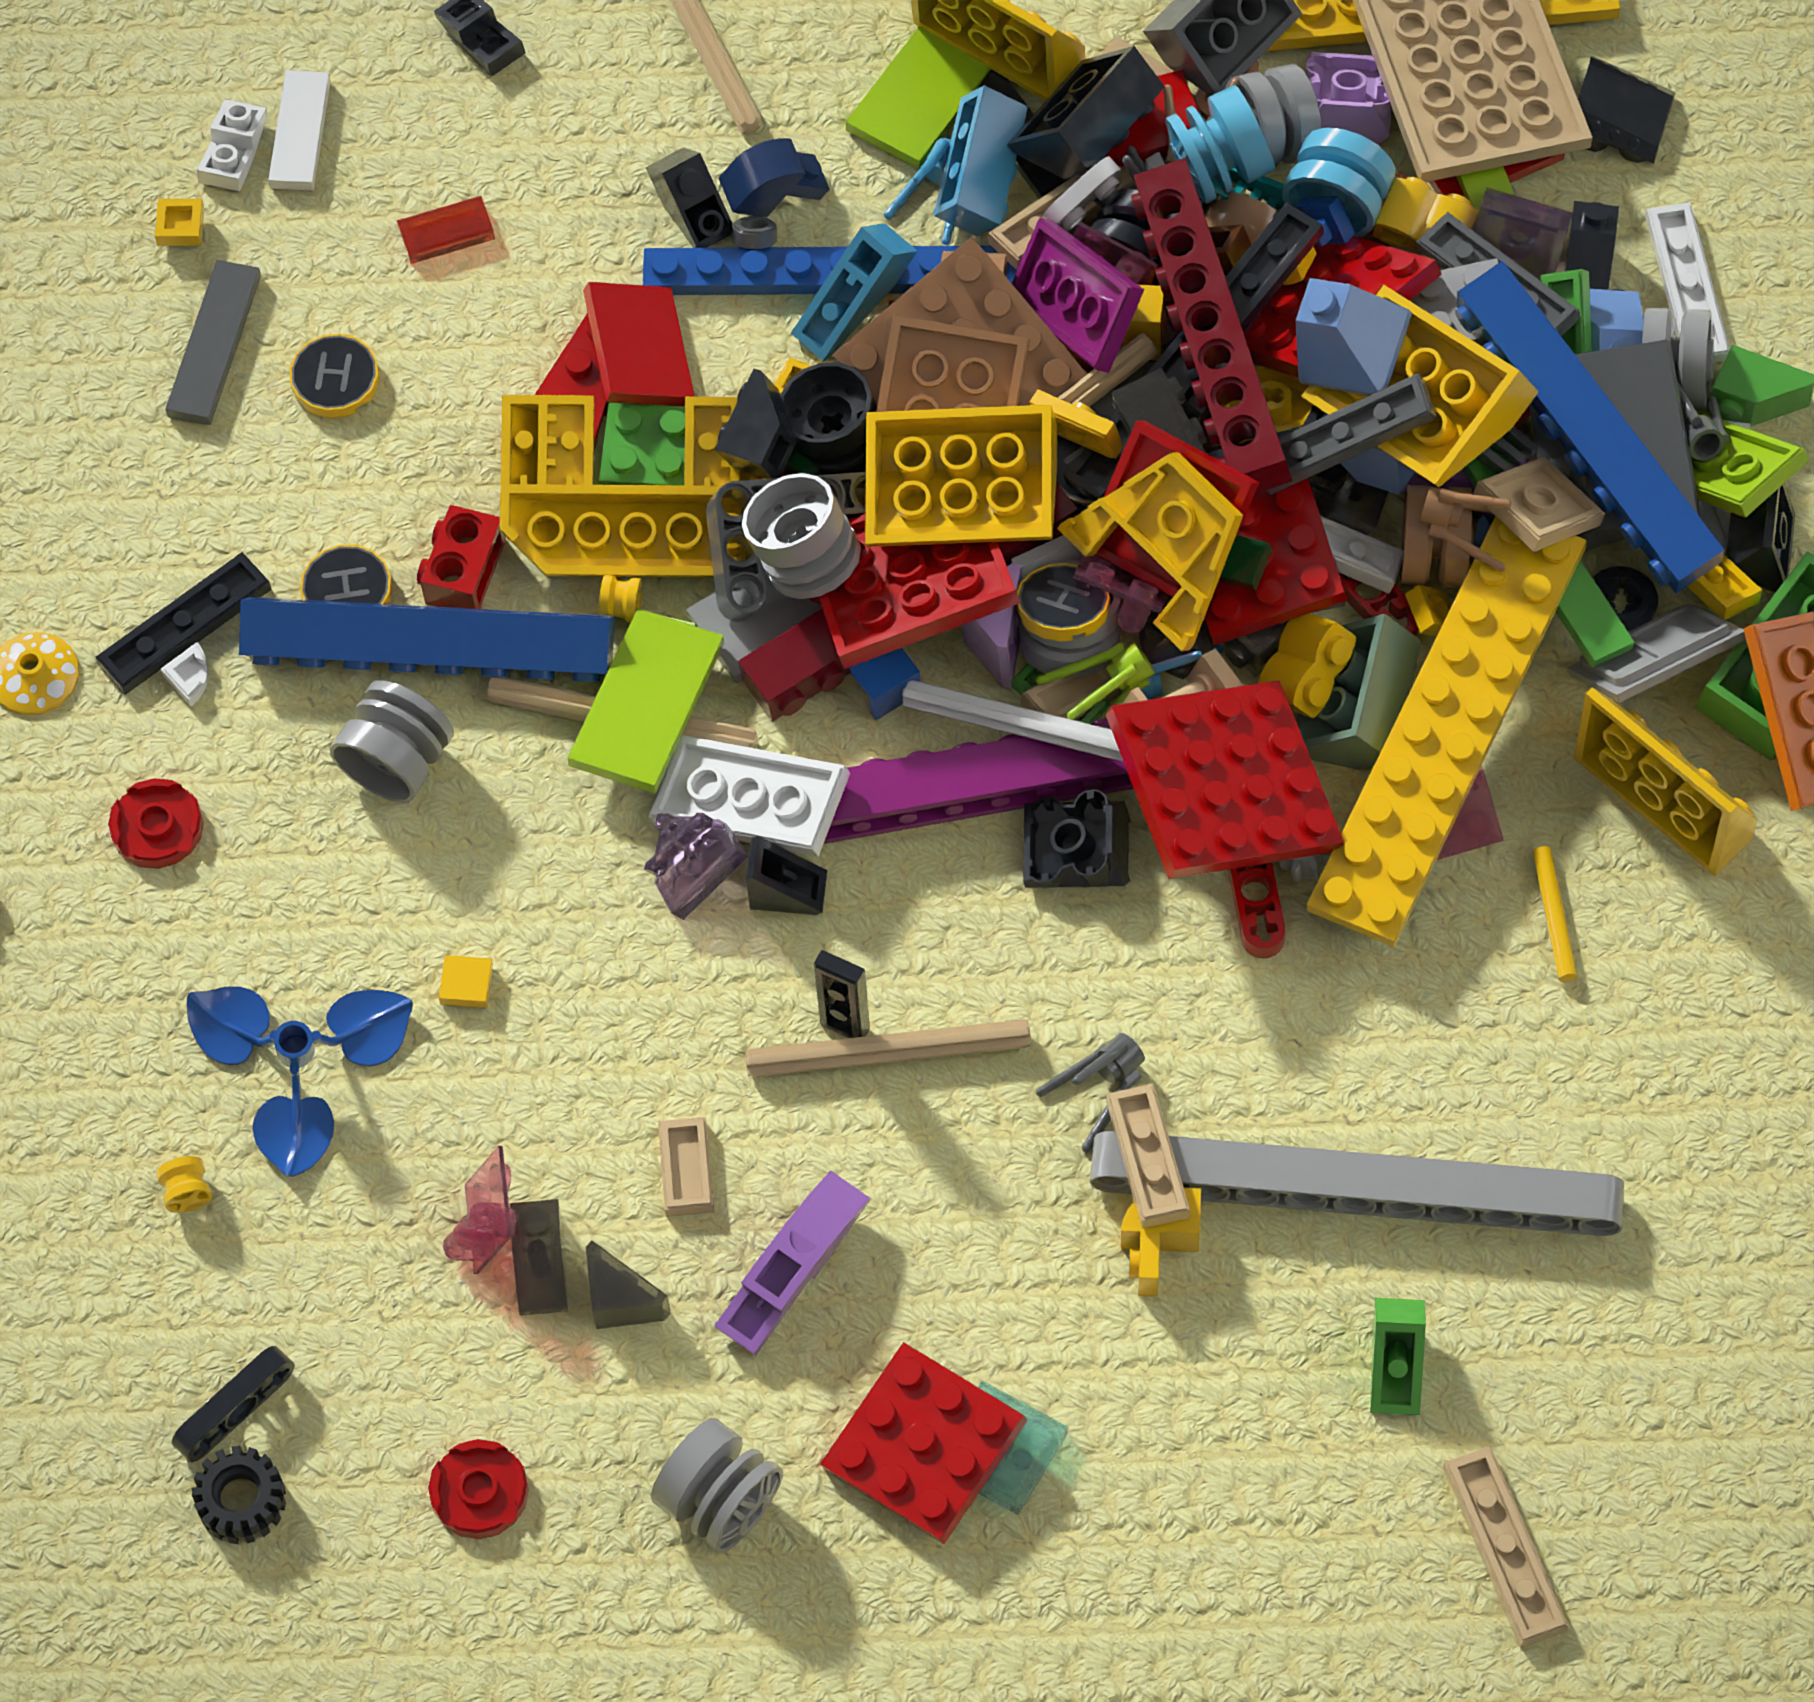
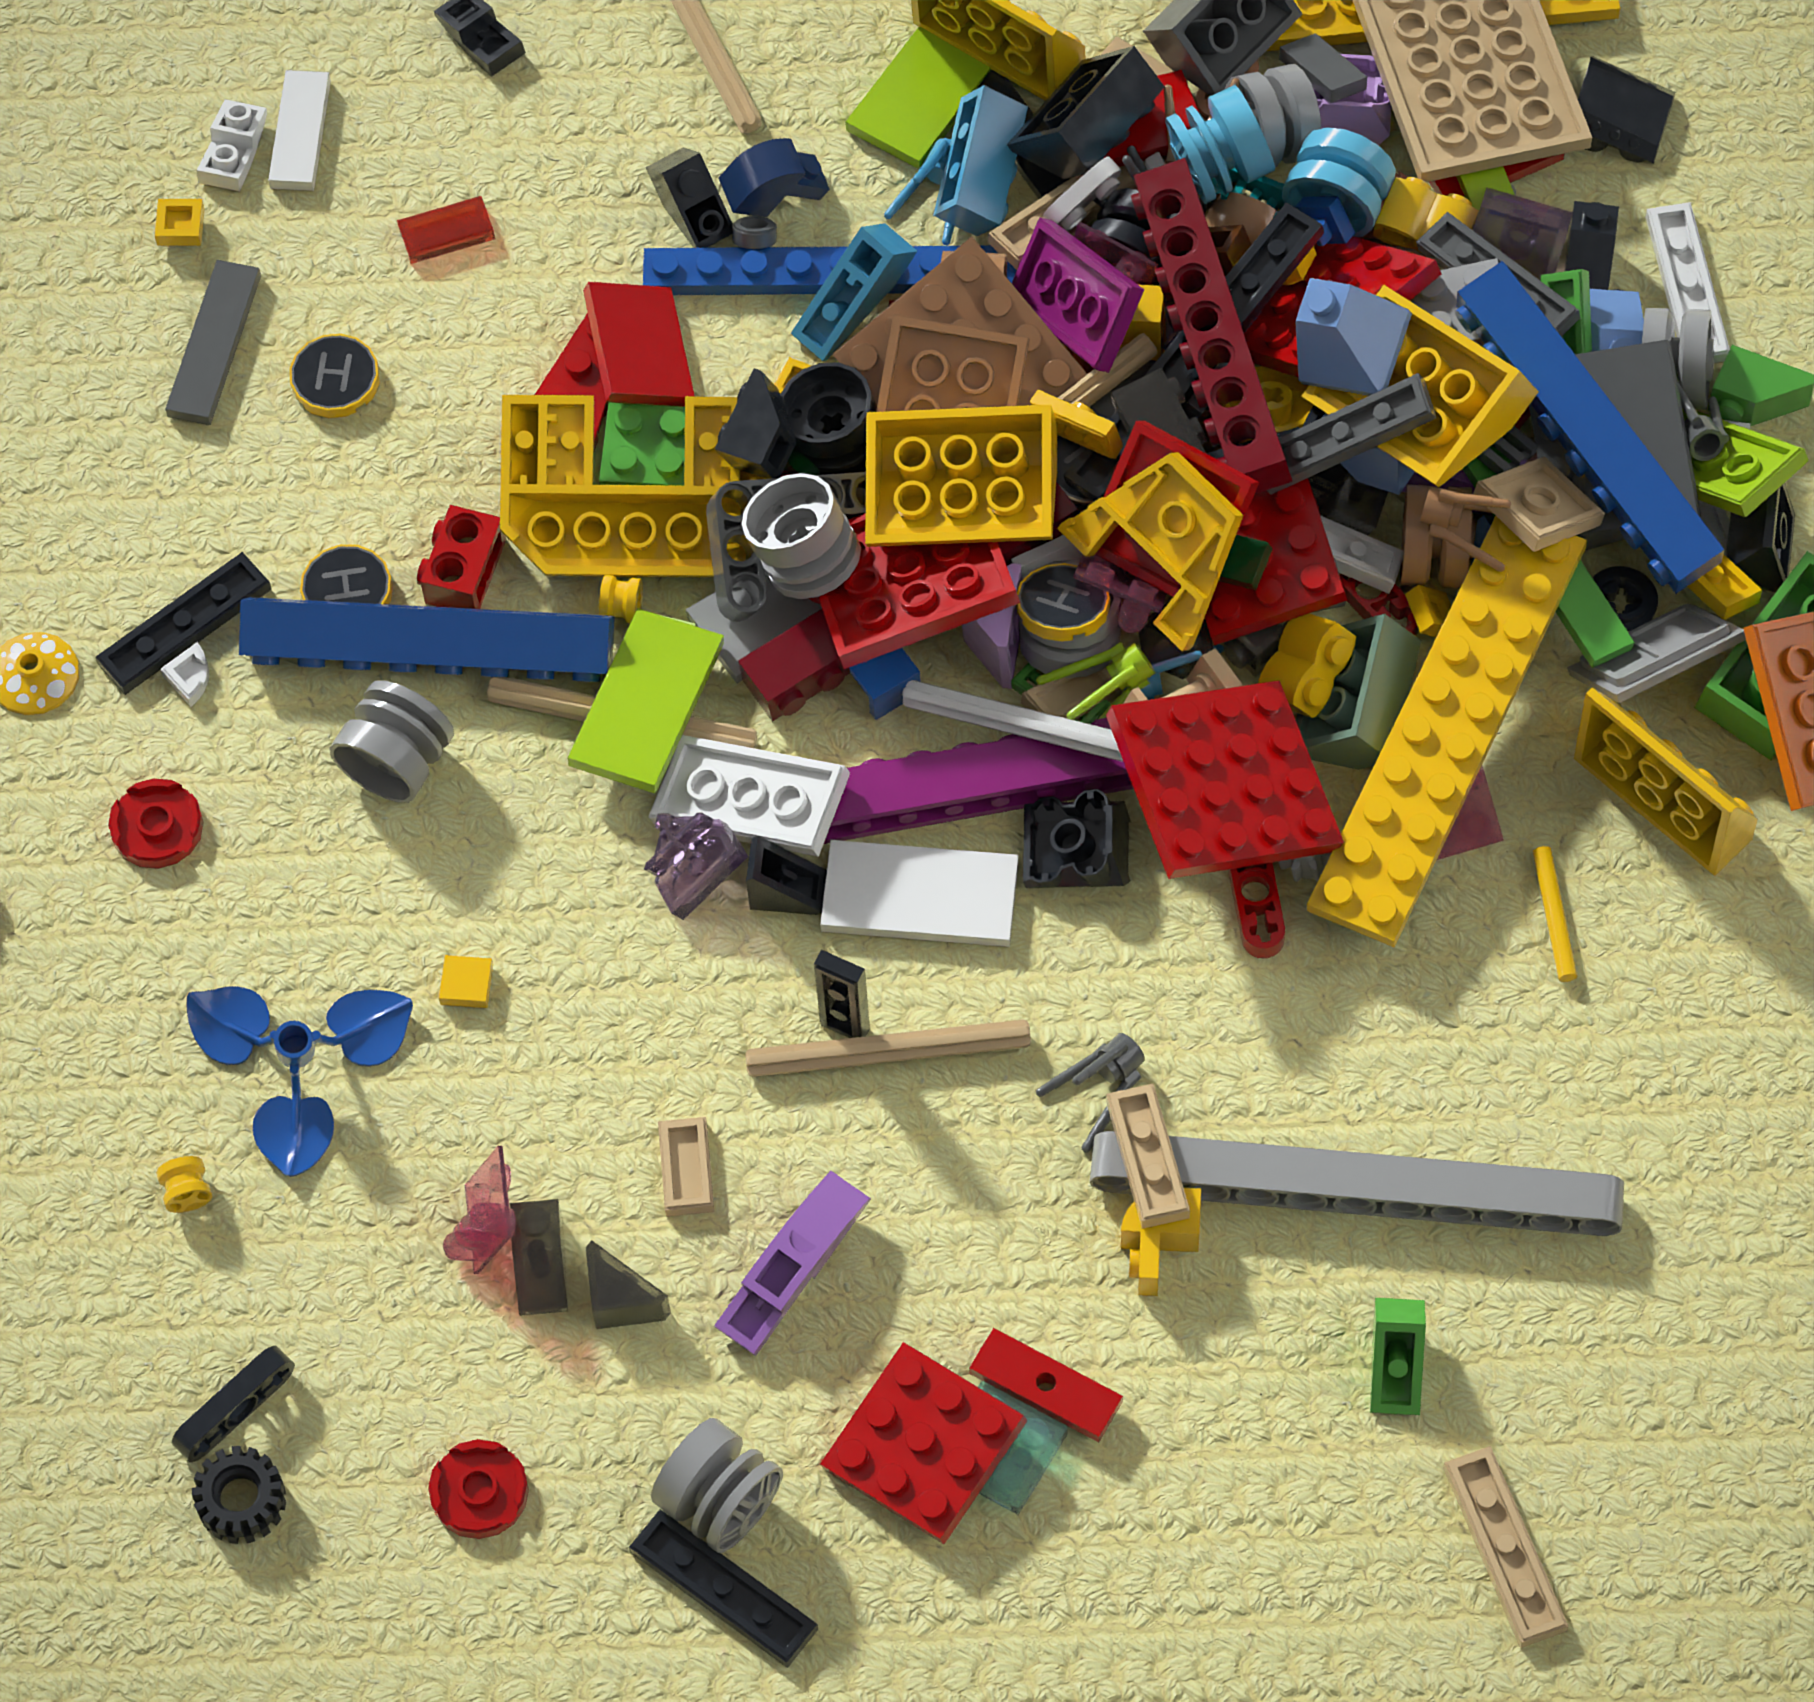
none -> black tile [629,1509,818,1668]
none -> white tile [820,840,1018,947]
none -> red tile [969,1327,1123,1443]
none -> dark grey tile [1279,33,1368,103]

